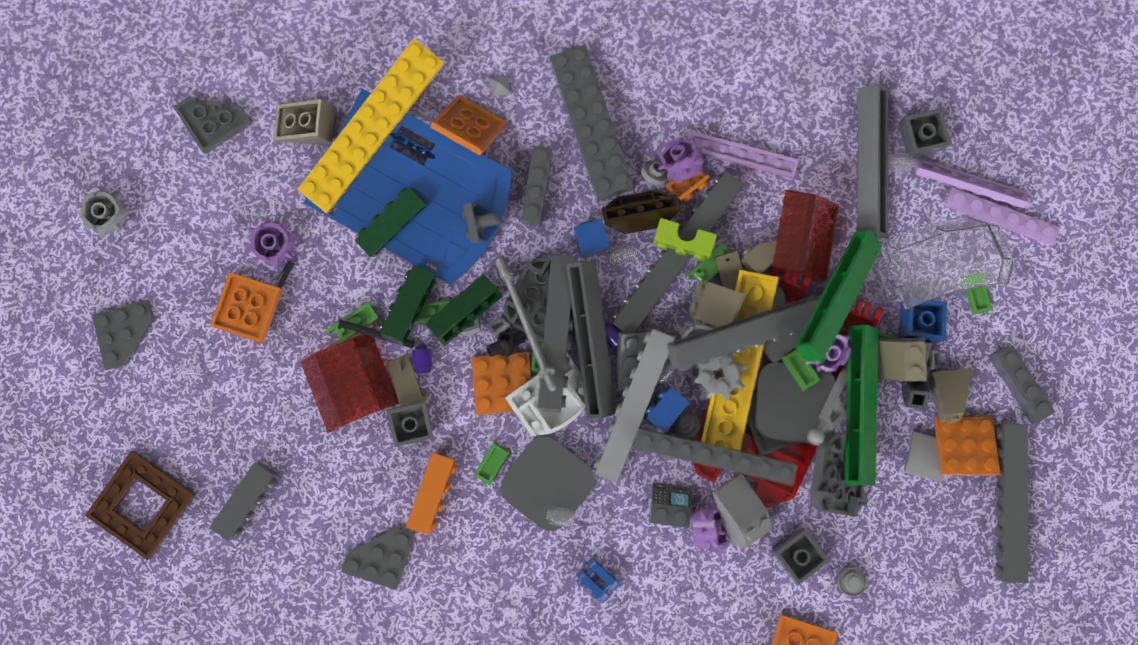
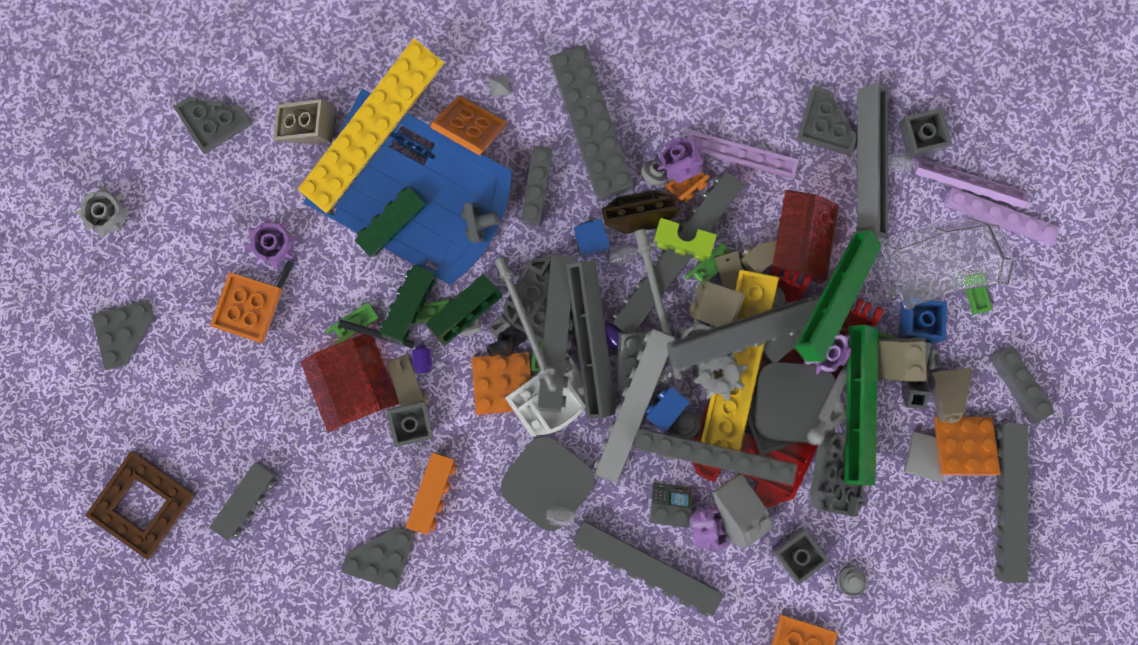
bright green tile [473,442,510,486] -> none
blue brick [576,558,621,602] -> none
bright green tile [781,349,821,391] -> none
none -> dark grey brick [573,520,724,617]
none -> light grey bar [634,229,682,380]
none -> dark grey plate [796,85,857,156]

